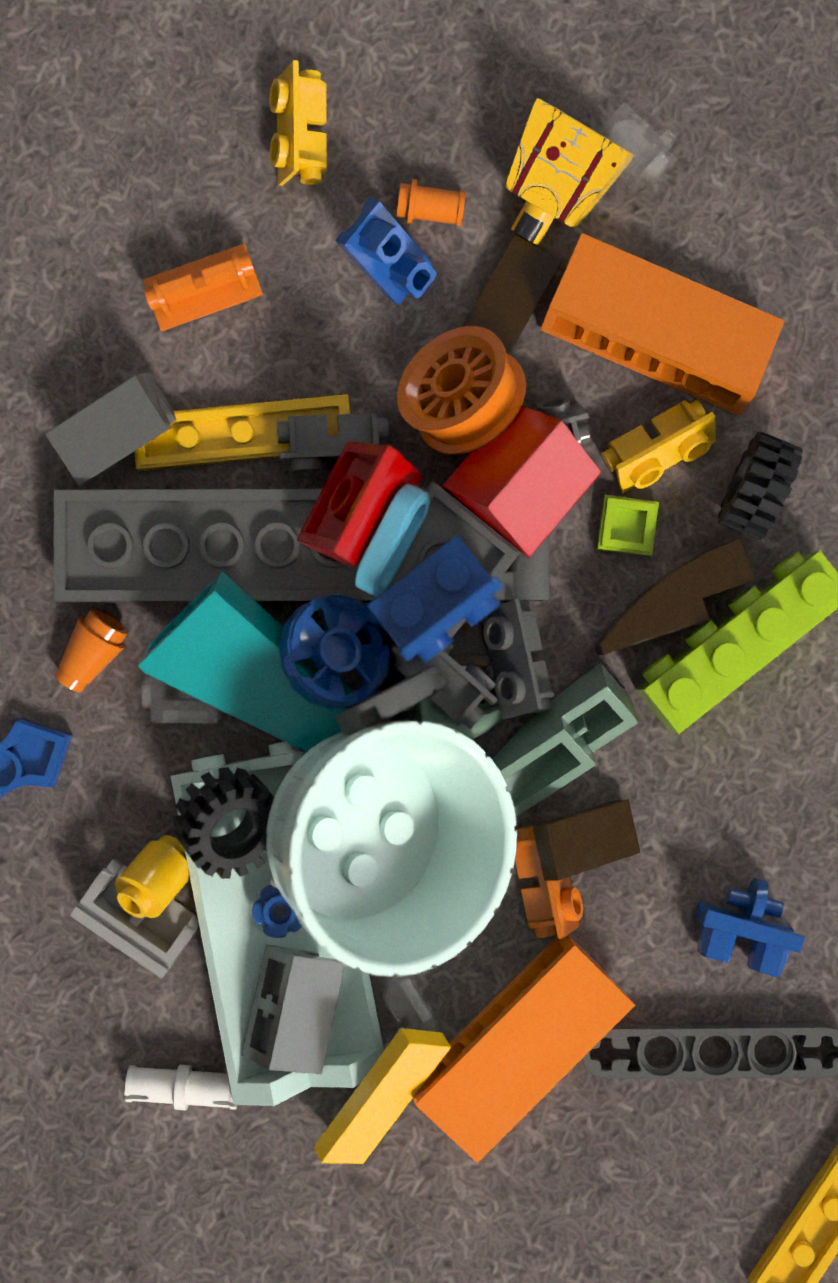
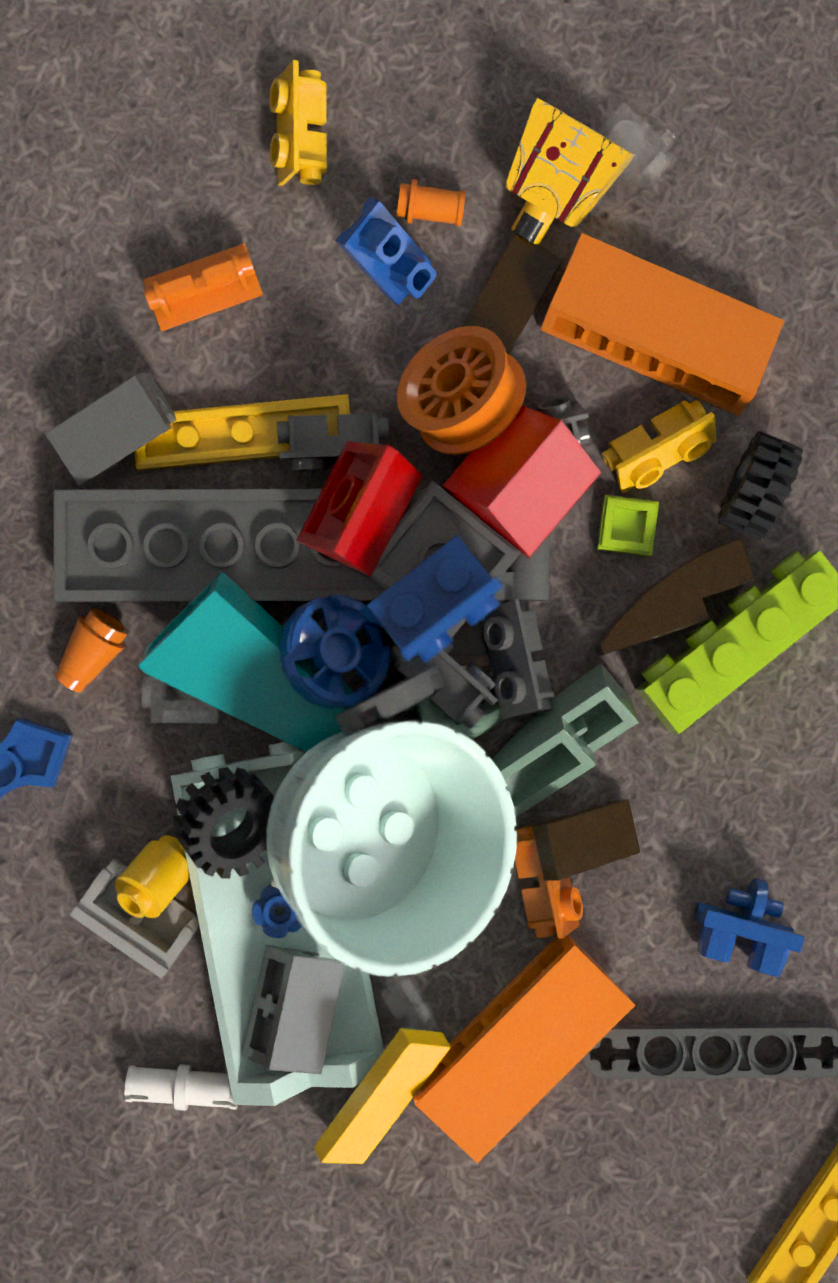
medium azure tile [355,484,430,596] -> none

